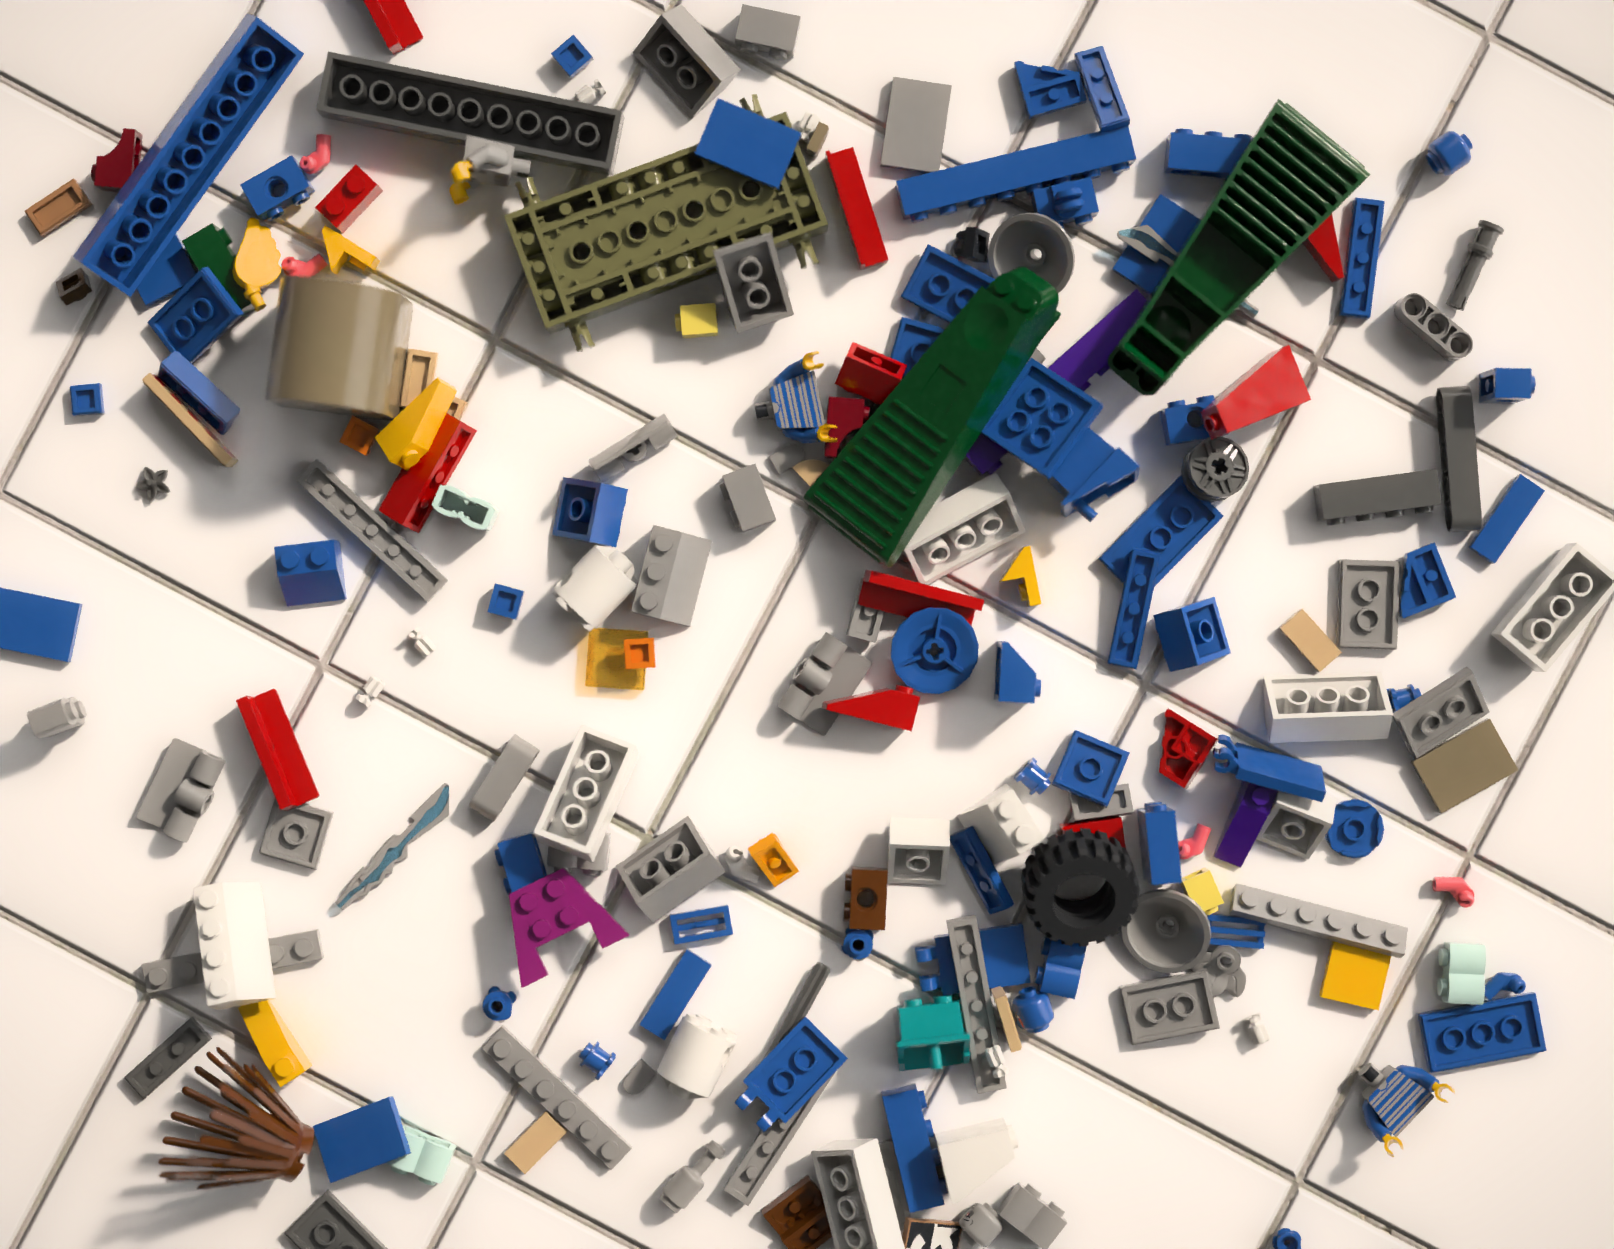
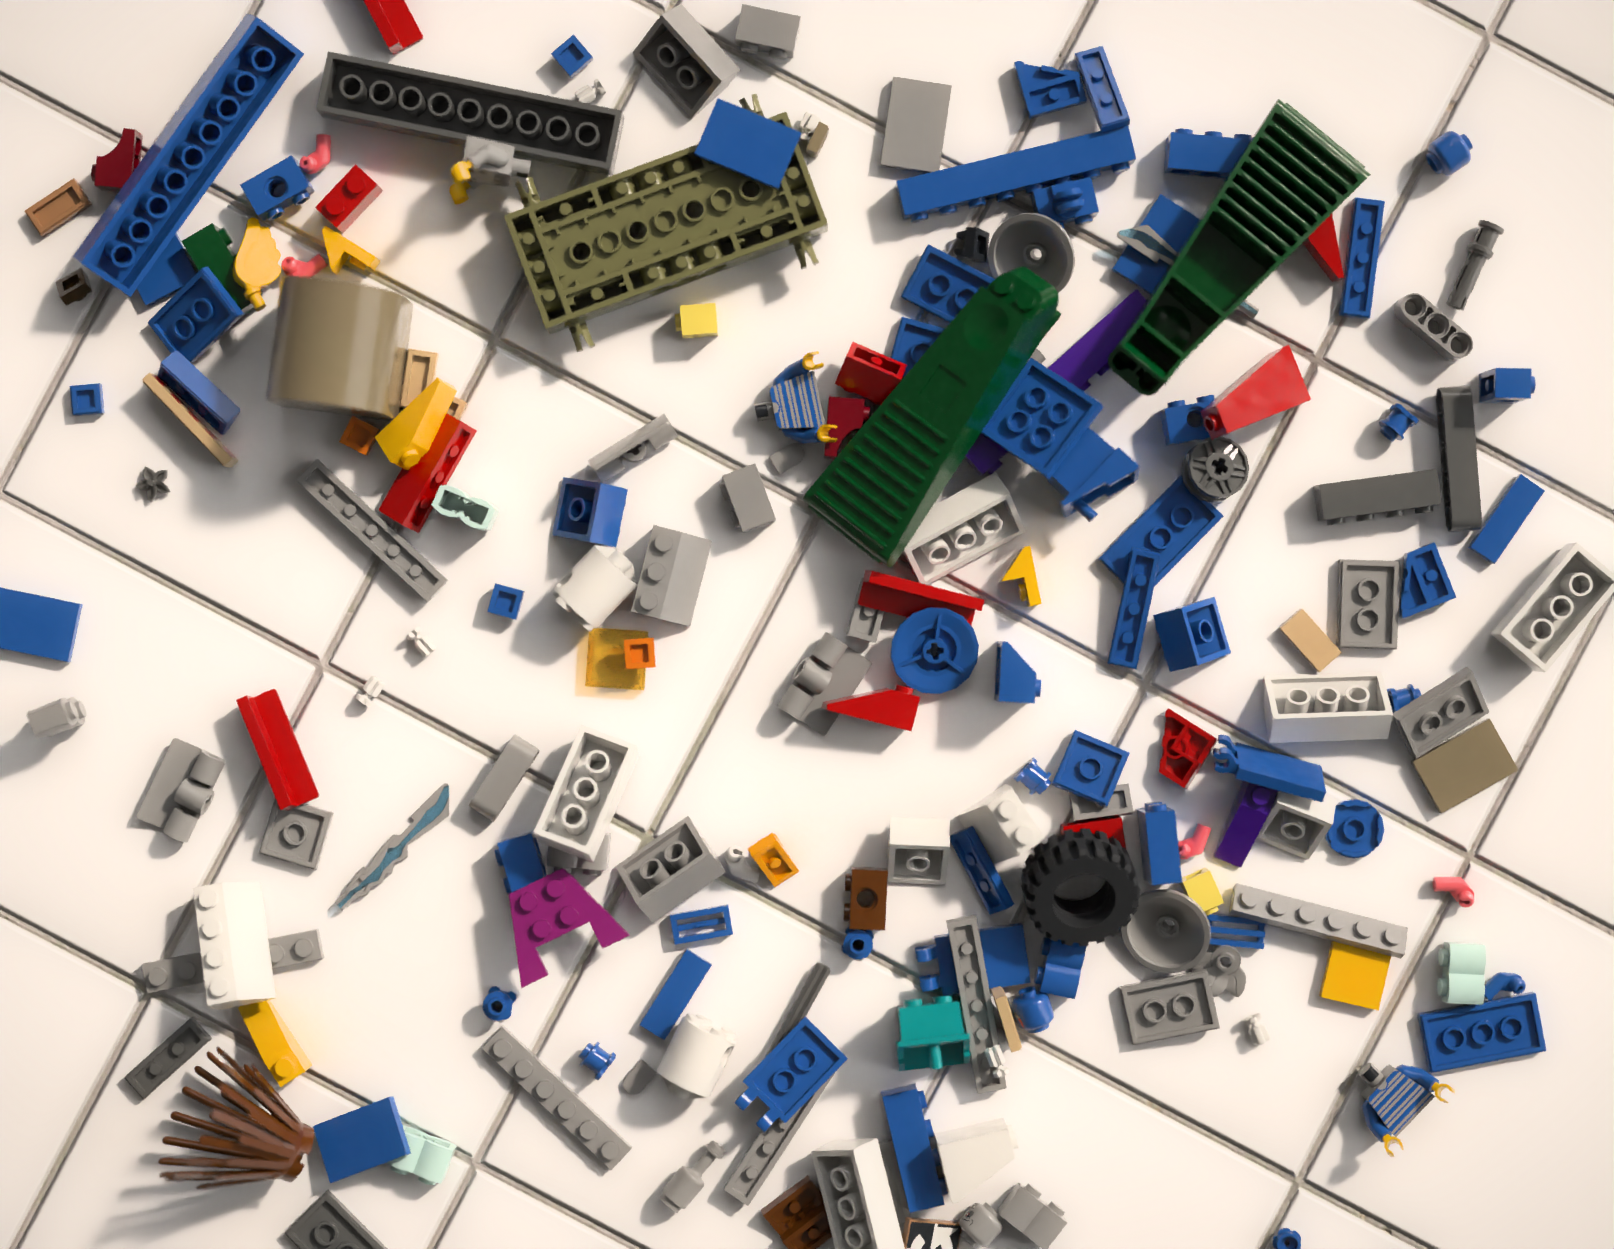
blue slope [274,540,347,606] -> none
tan tile [504,1110,568,1174] -> none
light grey slope [713,232,794,333] -> none
tan tile [792,459,829,487] -> none
red panel [825,147,889,270] -> none
none -> blue brick [1379,403,1419,441]

